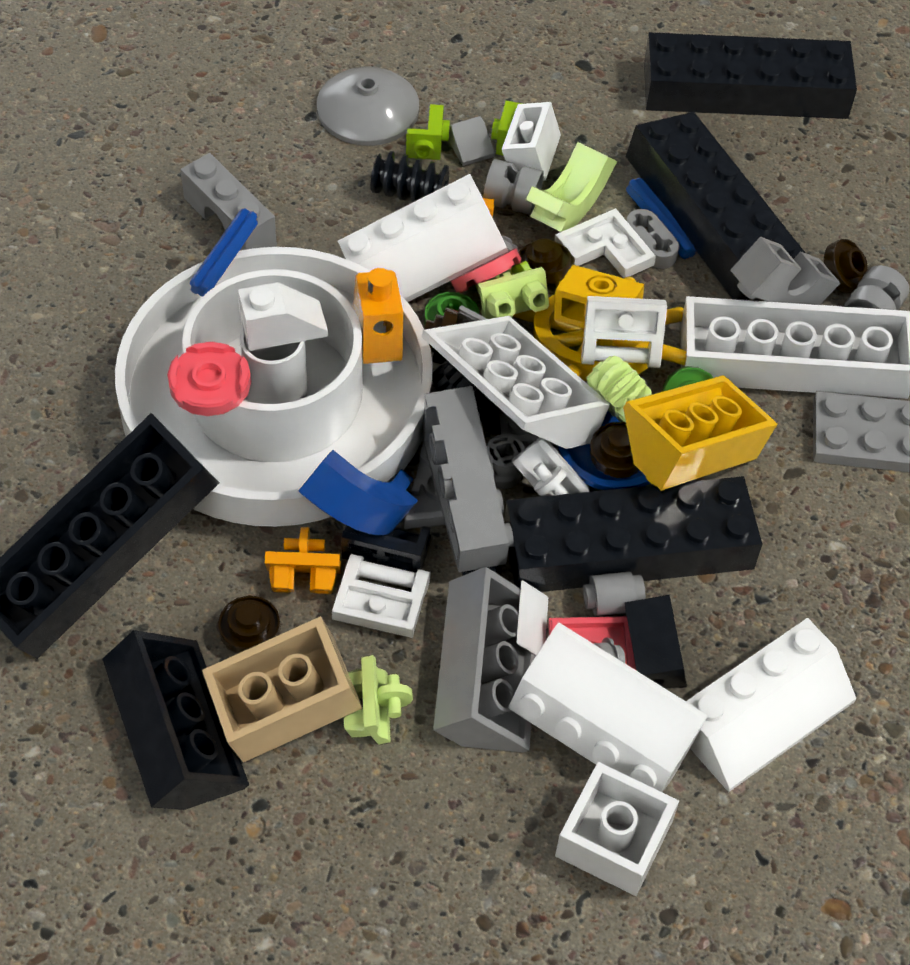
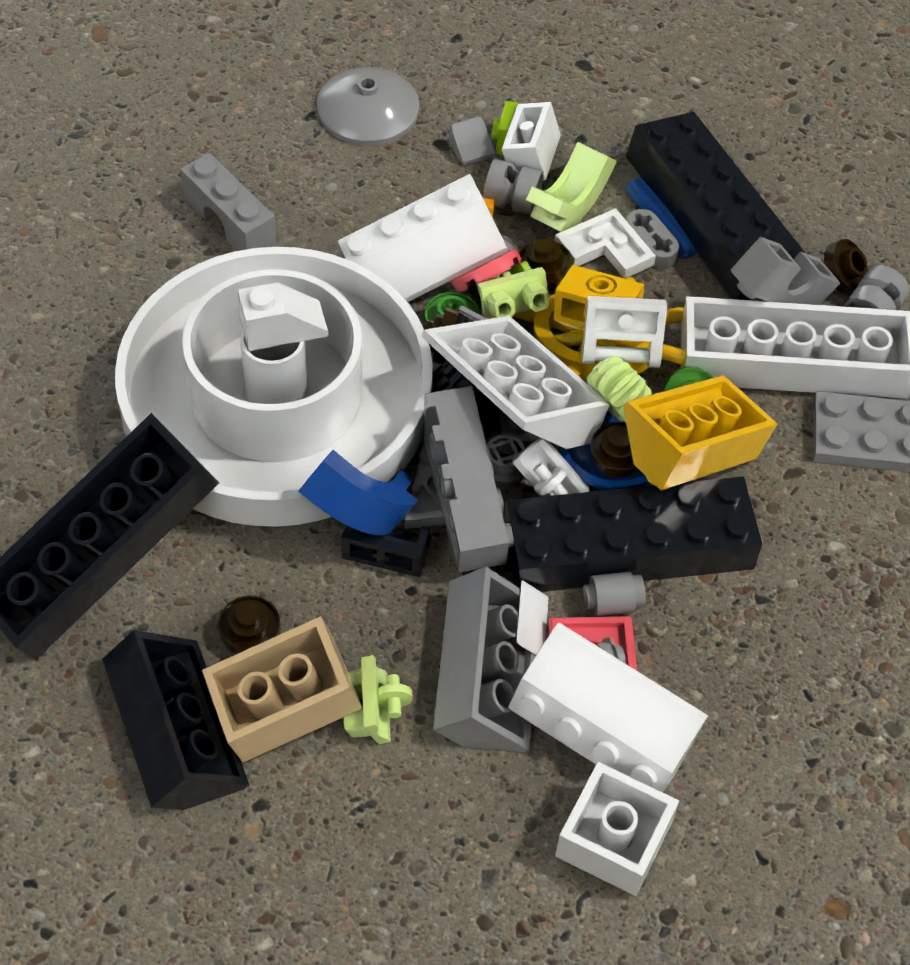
coral tile [167,342,251,416] -> none
blue axle [190,208,258,297] -> none
light orange hips [265,527,341,594] -> none
white plate [332,554,431,638] -> none
light orange torso [353,268,403,364] -> none
black piece [370,151,449,203] -> none
lime bracket [406,104,450,160] -> none
black hinge [625,595,687,689] -> none
black brick [644,32,857,119] -> none
white slope [686,618,856,793] -> none

